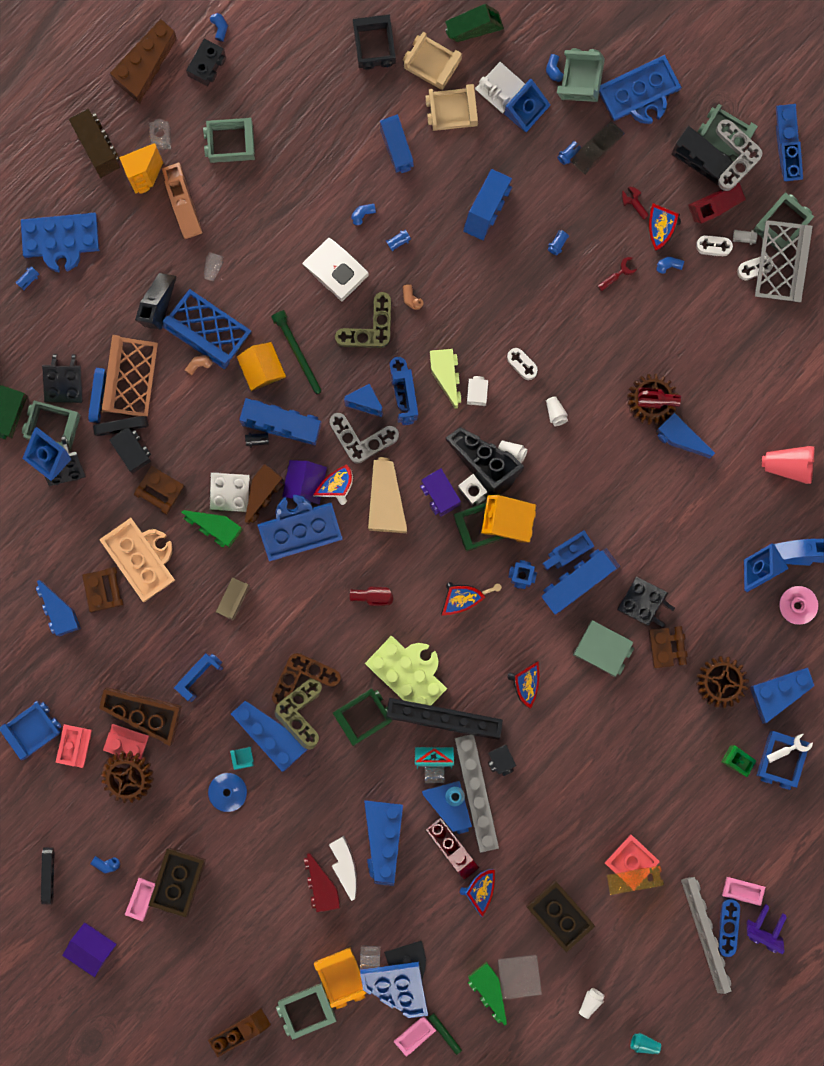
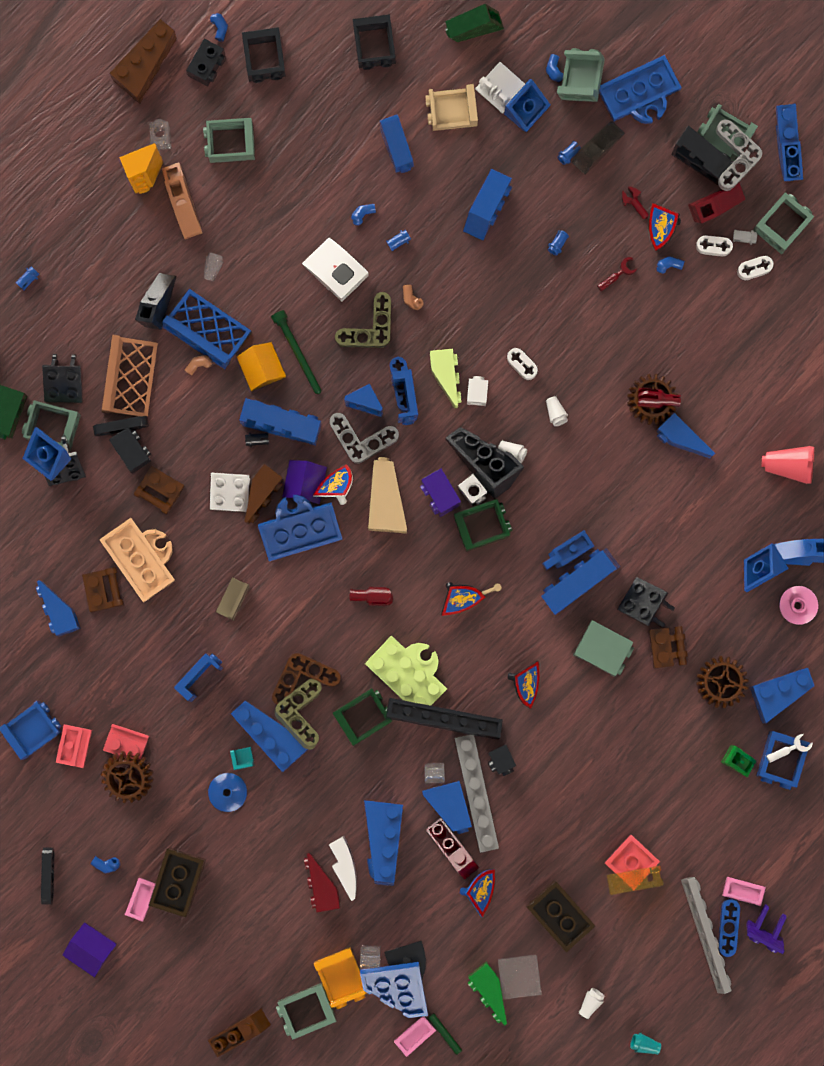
blue plate [21,213,99,272] -> none
dark brown brick [69,108,121,178] -> none
blue beam [88,368,107,423] -> none
reddish brown wedge [99,687,182,746] -> none
green slope [182,510,243,548] -> none
tan panel [403,32,462,91] -> none
teal piece [415,747,454,769] -> none
dark azure cone [445,787,465,806] -> none
light orange panel [481,495,536,542] -> none
blue brick [508,560,537,589] -> none
light grey fence [755,220,813,302] -> none
none -> black window [242,27,286,83]

